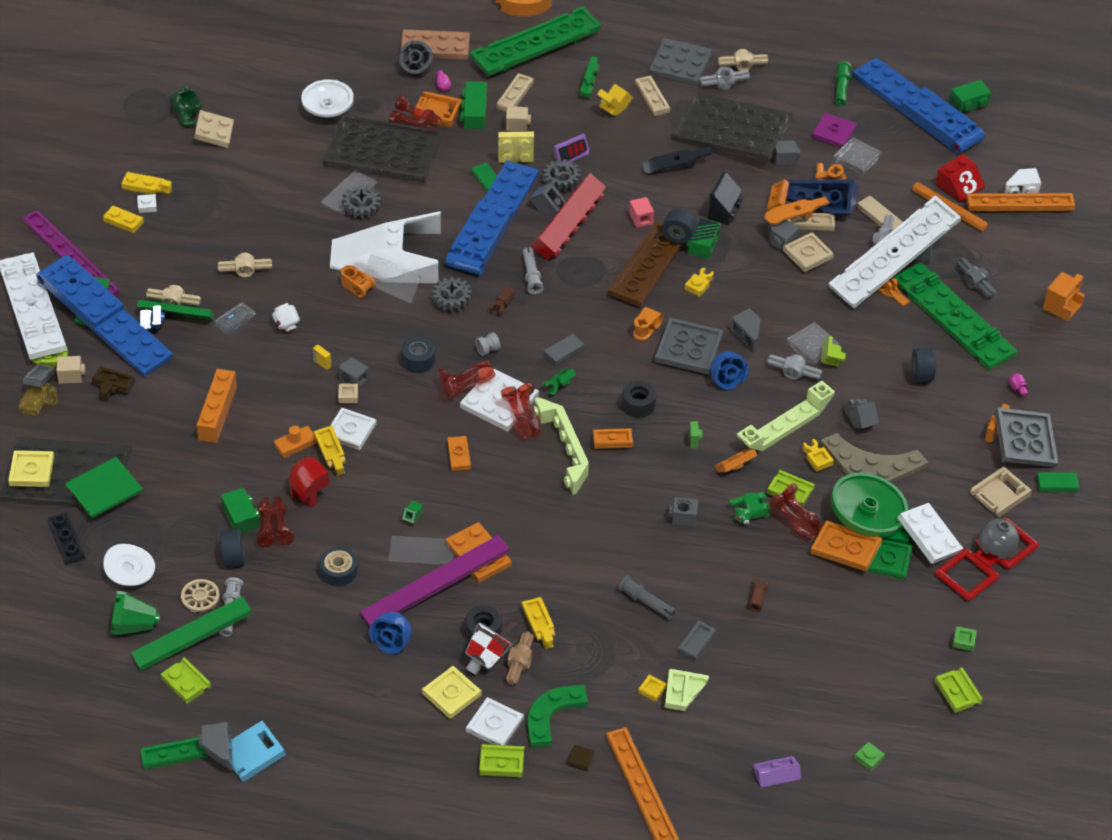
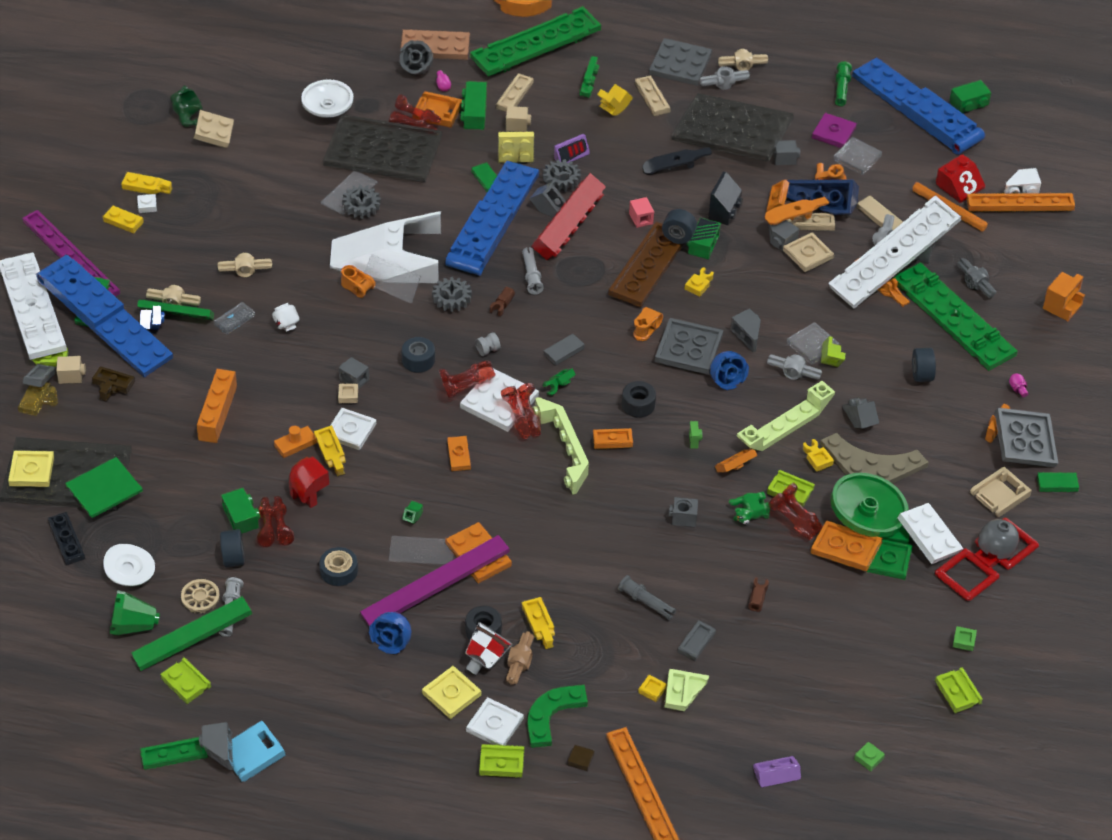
yellow tile [313,345,331,370] -> none

